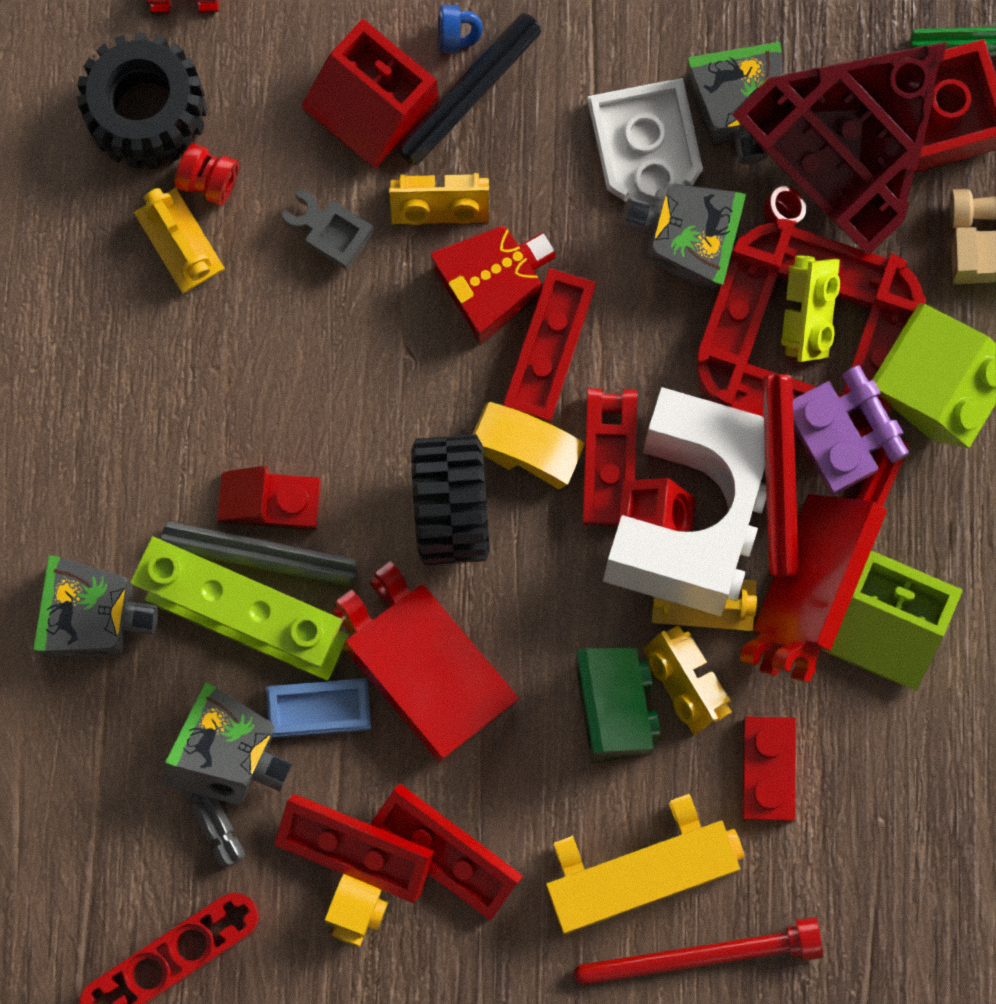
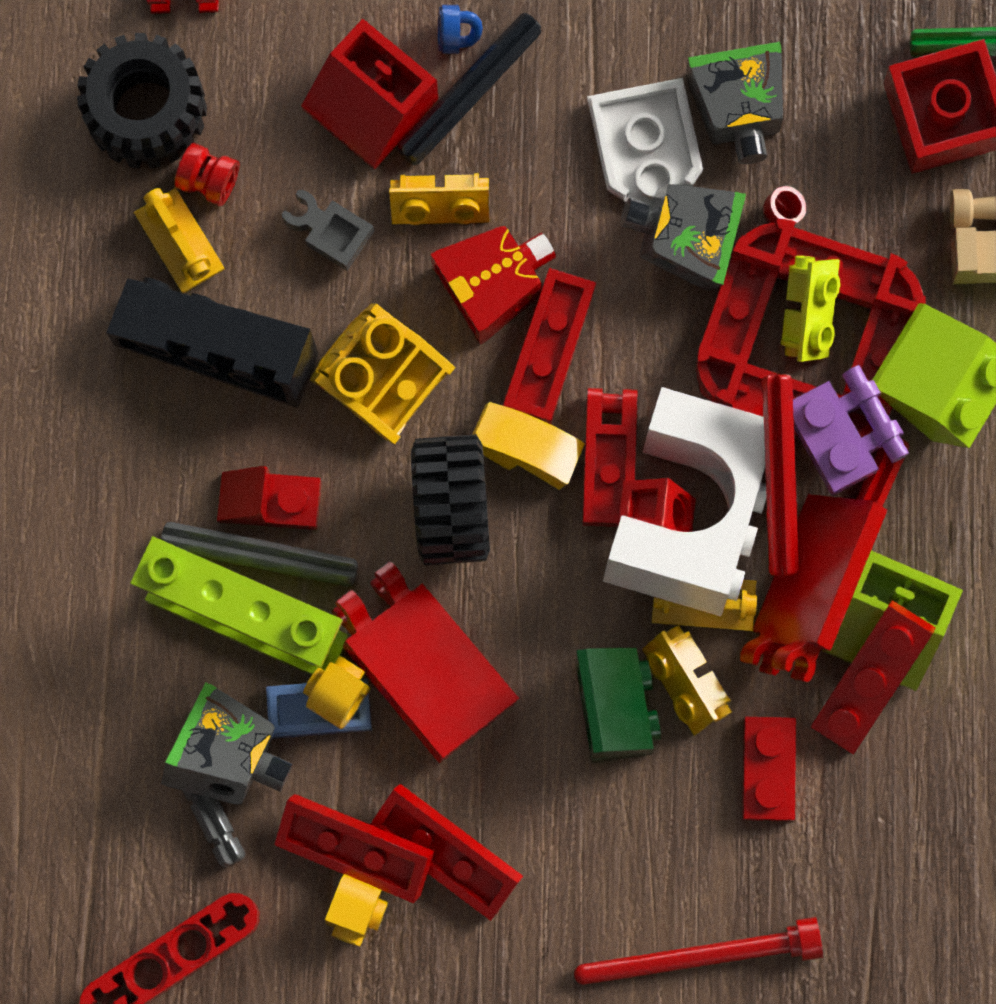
dark grey torso [33,555,158,658] -> none
yellow brick [546,794,745,935] -> none
dark red wedge [731,42,947,256] -> none
none -> black wedge [106,277,318,408]
none -> yellow plate [303,655,371,729]
none -> yellow slope [310,303,456,445]
none -> red plate [810,600,936,755]

